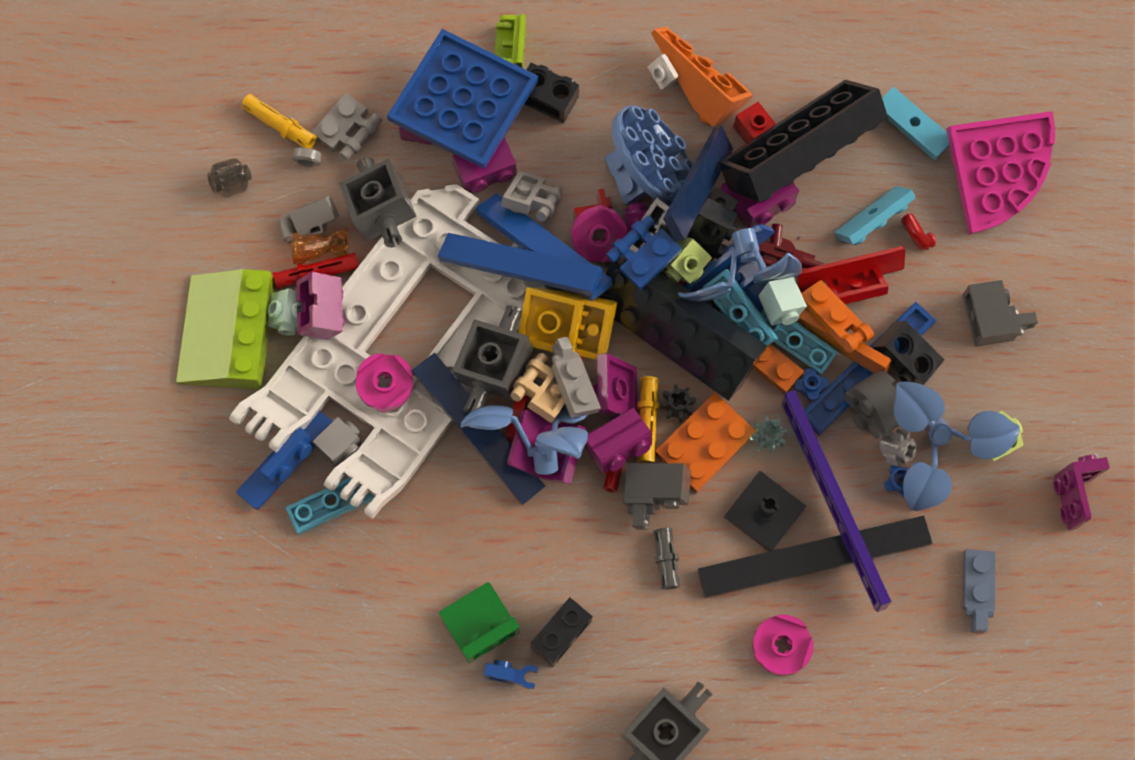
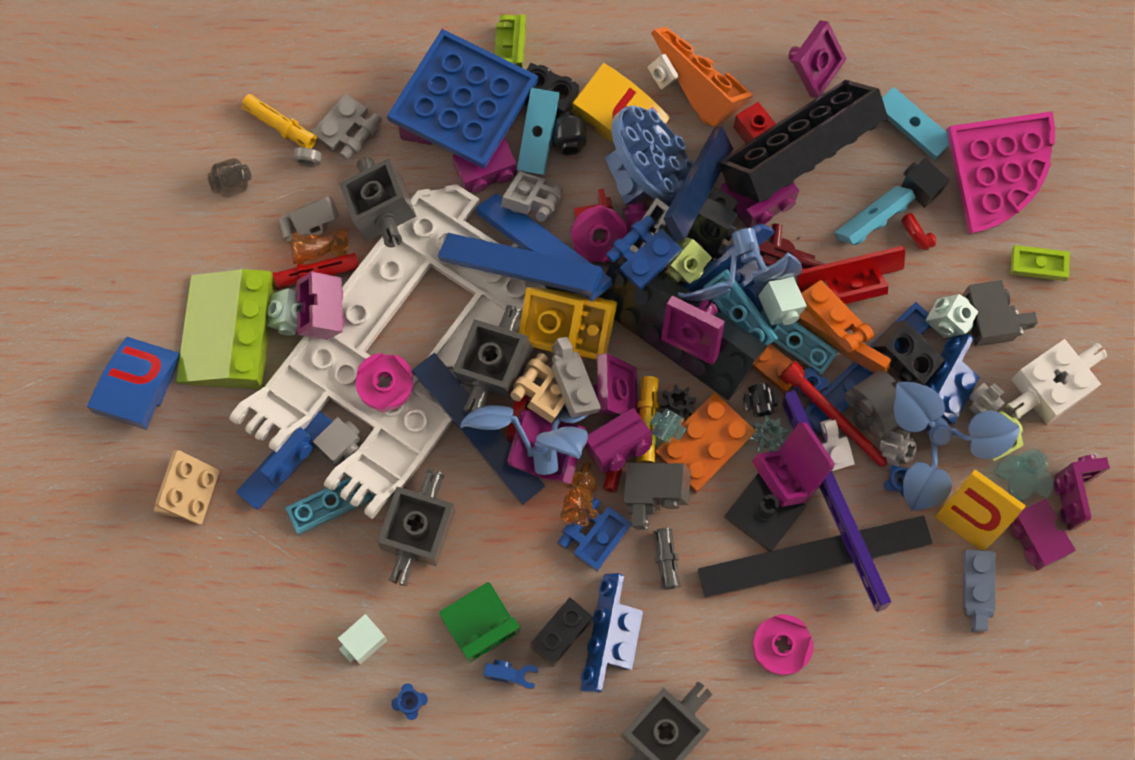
none -> blue slope [87,337,180,430]
none -> tan bracket [154,450,220,525]
none -> light aqua brick [338,614,388,665]
none -> dark grey brick [377,469,455,586]
none -> blue plate [391,684,428,720]
none -> medium azure tile [517,88,560,175]
none -> black head [552,112,587,156]
none -> blue plate [557,496,632,572]
none -> clear orange animal [560,461,598,526]
none -> yellow slope [572,63,670,144]
none -> blue bracket [581,573,643,693]
none -> clear light blue gear [650,408,686,444]
none -> magenta tile [661,296,725,365]
none -> black gear [743,383,780,417]
none -> magenta bracket [752,422,834,507]
none -> red piece [779,361,888,467]
none -> magenta tile [788,20,846,98]
none -> white plate [820,419,855,471]
none -> black brick [901,157,950,208]
none -> blue bracket [905,334,980,432]
none -> light aqua brick [925,294,978,338]
none -> yellow slope [934,470,1026,551]
none -> light grey gear [969,383,1005,414]
none -> clear light blue plate [996,449,1054,501]
none -> white brick [1006,339,1107,425]
none -> magenta brick [1009,498,1076,571]
none -> lime plate [1010,245,1070,281]

